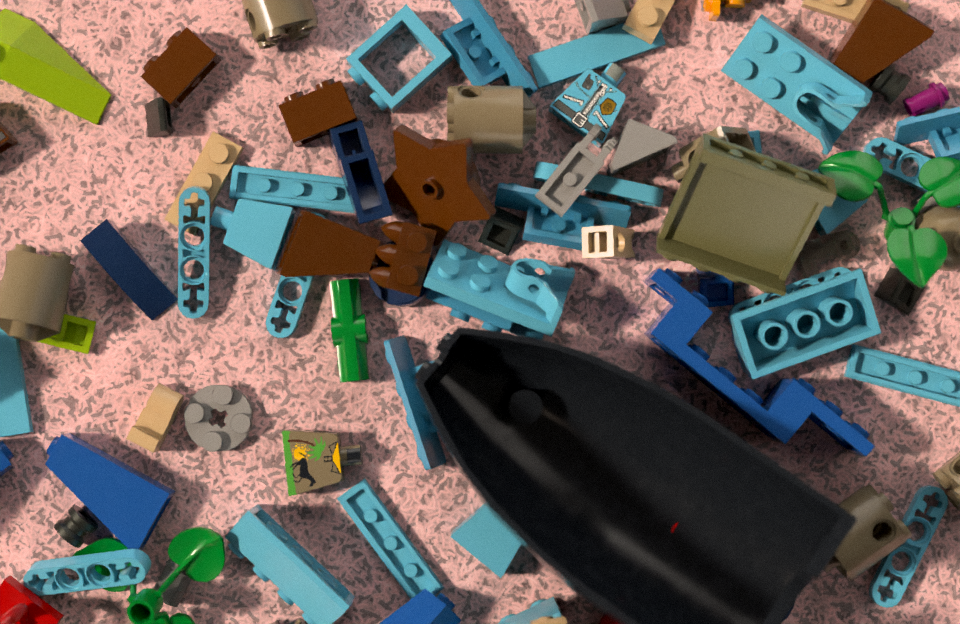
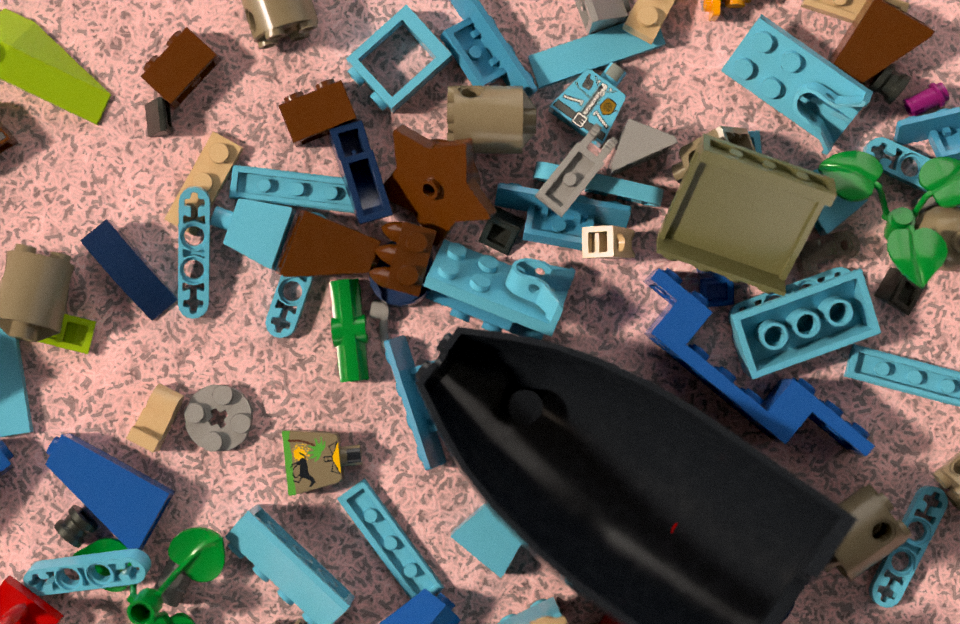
none -> light grey hand [369,300,390,348]

